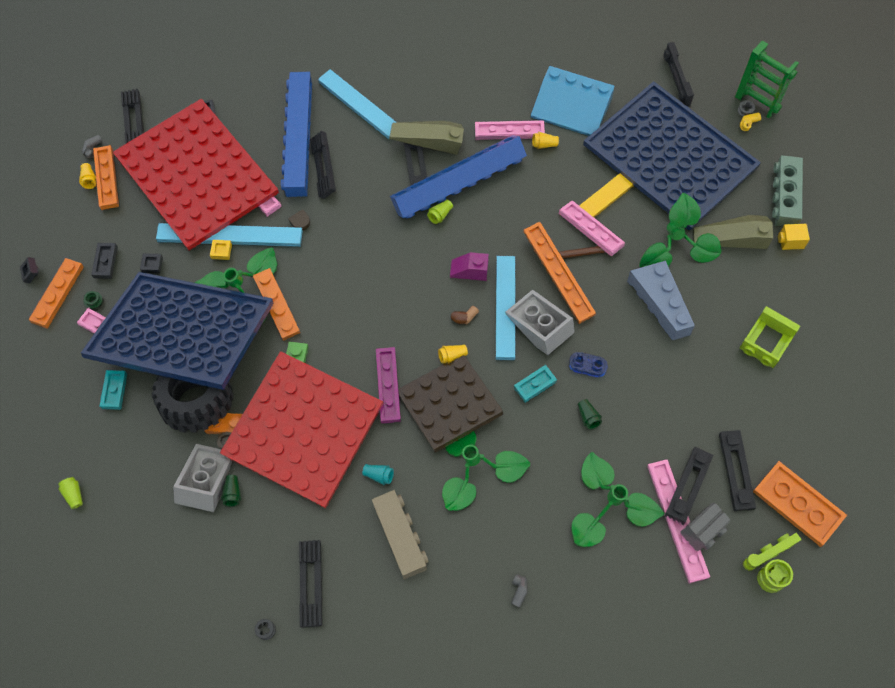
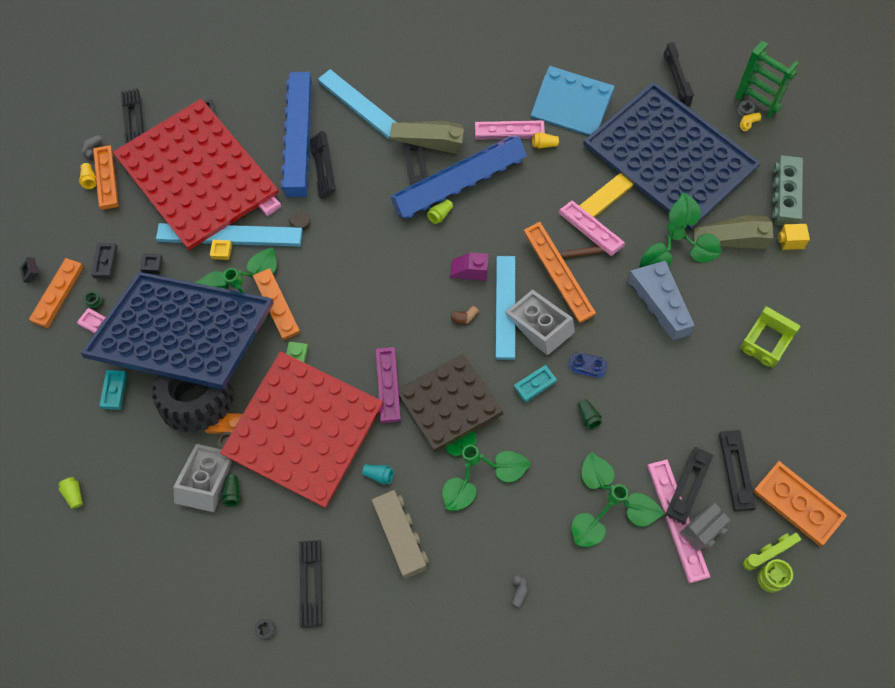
yellow cone [438,344,468,364] -> none

